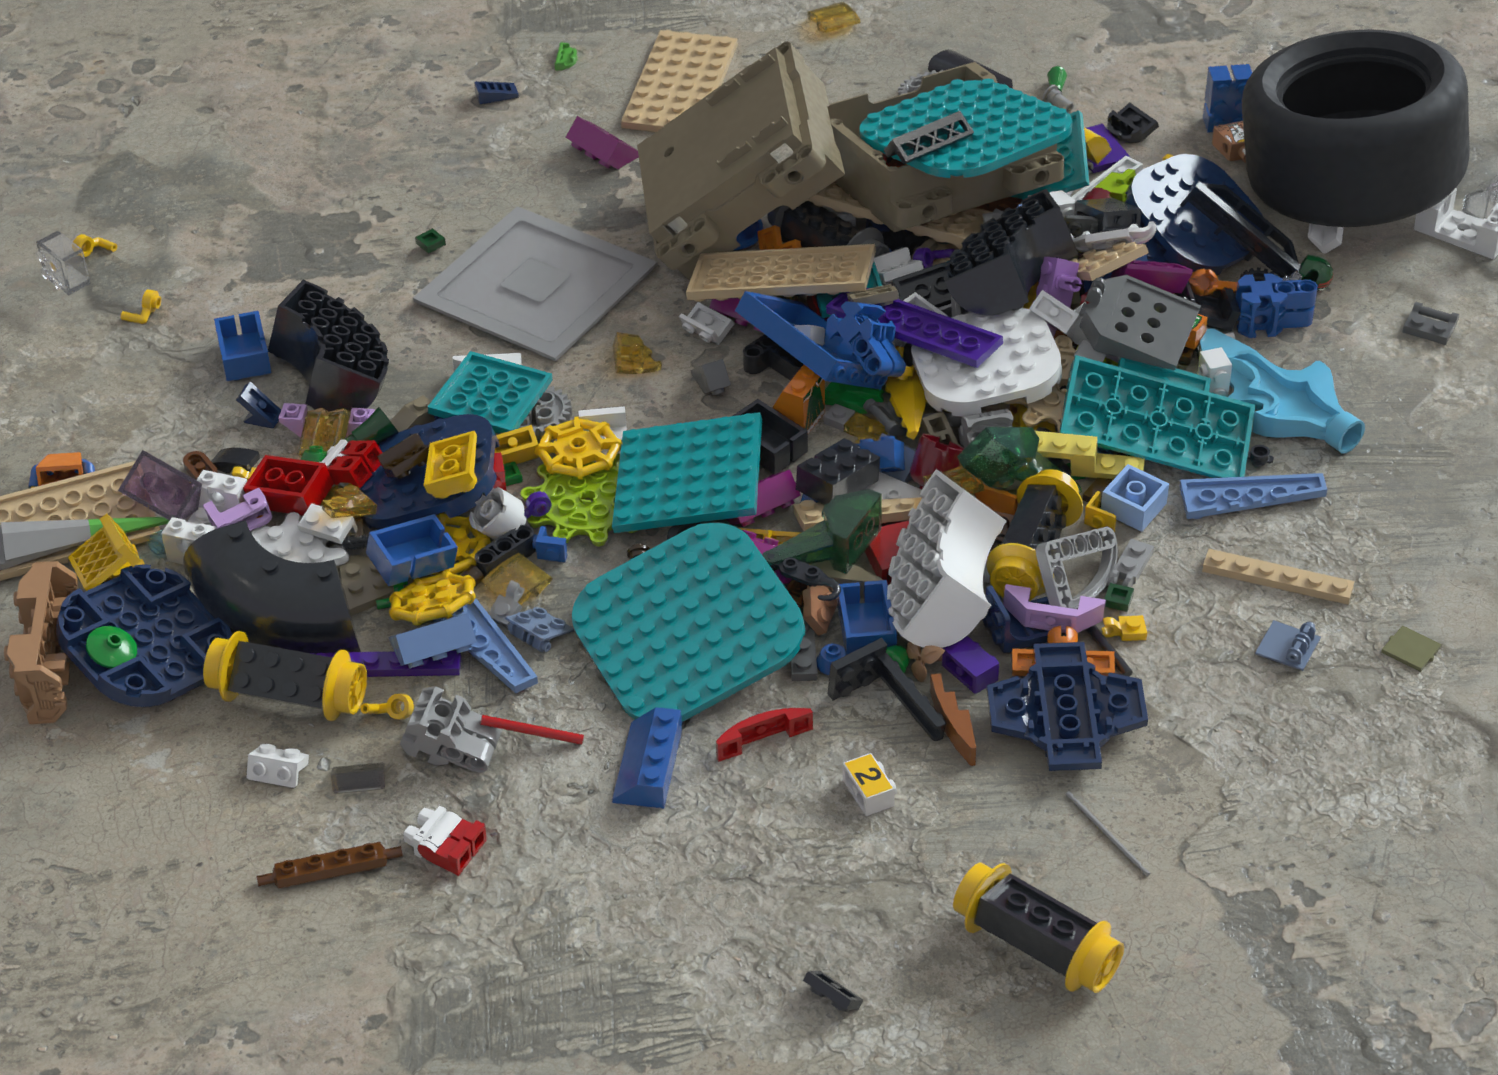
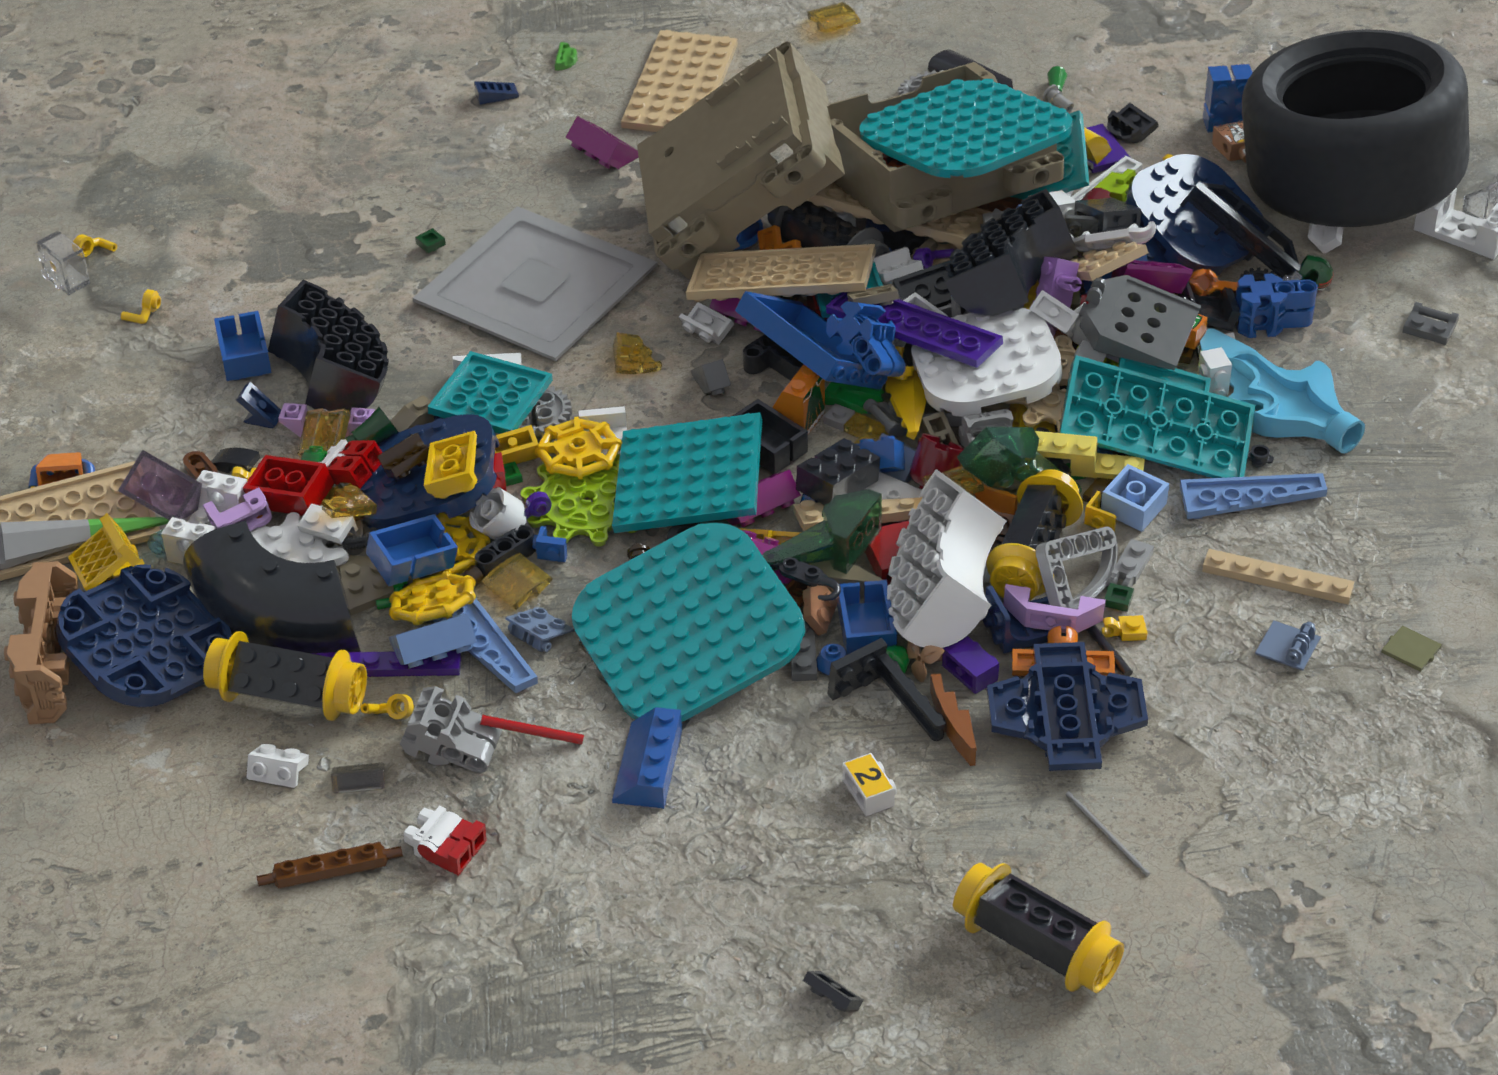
green dish [86,626,137,669] -> none
light grey plate [489,580,525,627] -> none
red slope [716,708,813,762] -> none
white slope [794,325,825,345] -> none
fence [884,111,974,165] -> none

